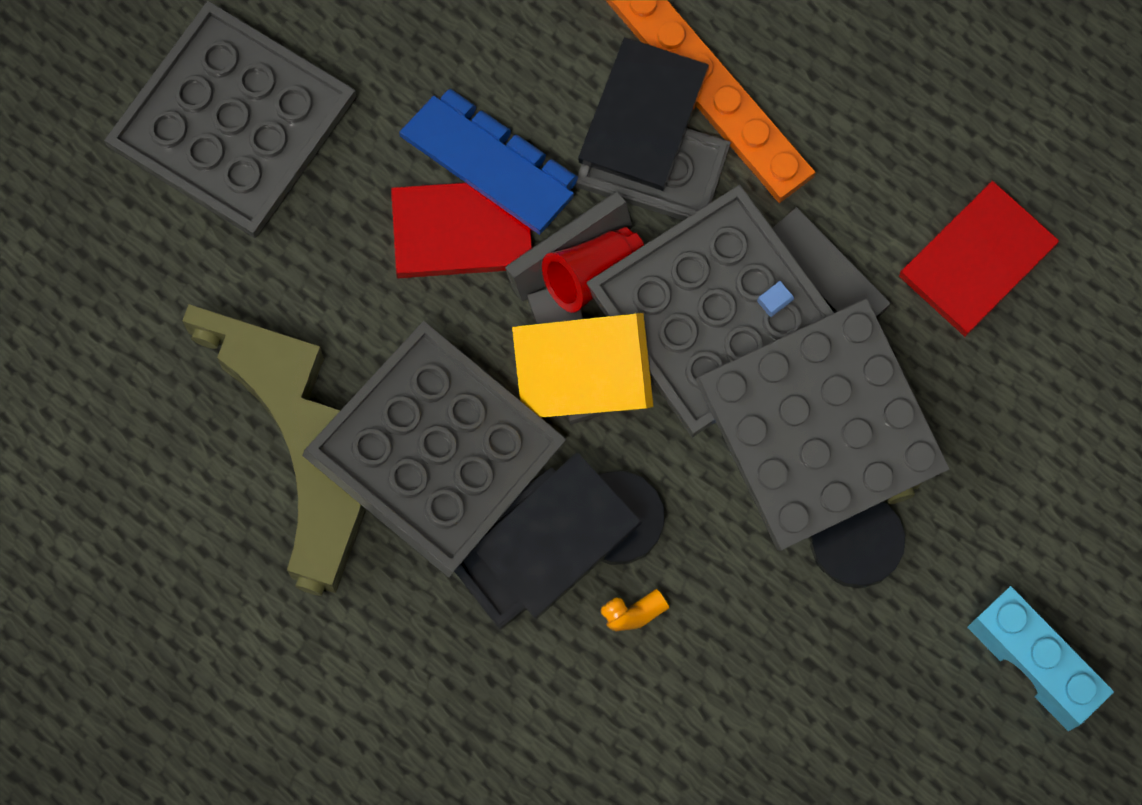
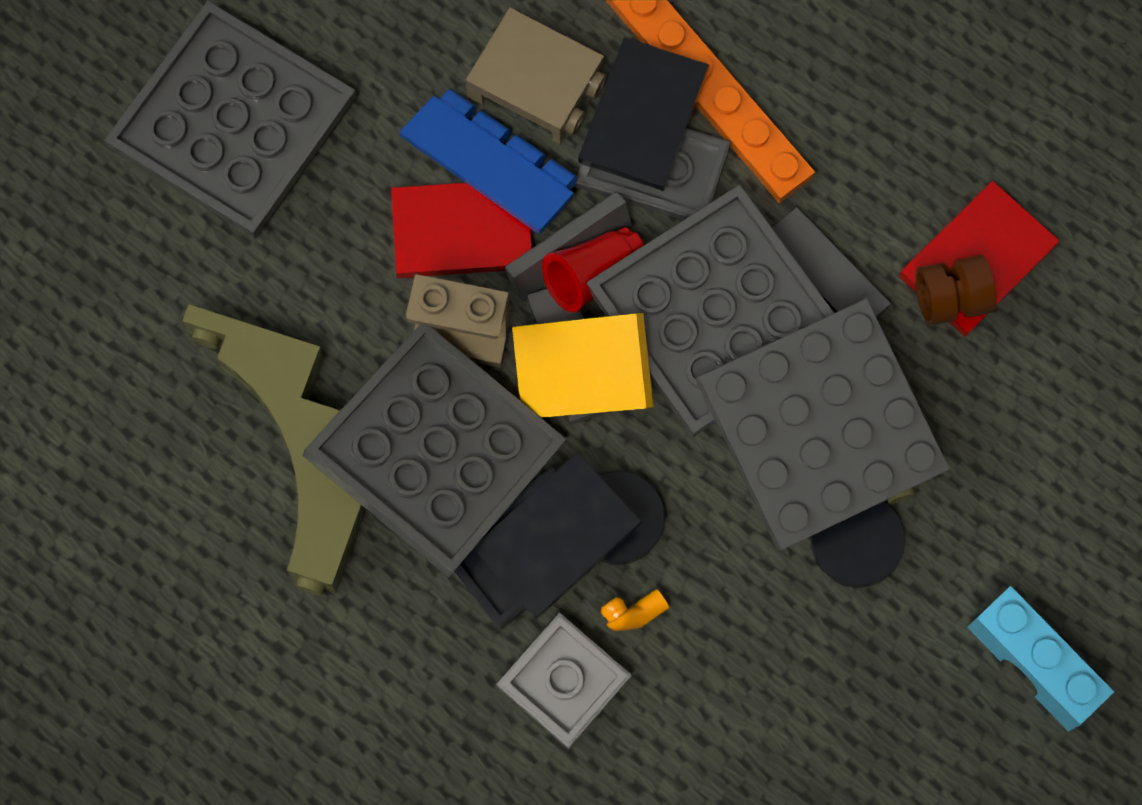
medium blue piece [757,281,794,317] -> none
none -> dark tan panel [406,274,510,368]
none -> dark tan panel [466,8,607,144]
none -> light grey plate [496,613,632,749]
none -> reddish brown wheel [915,254,996,326]

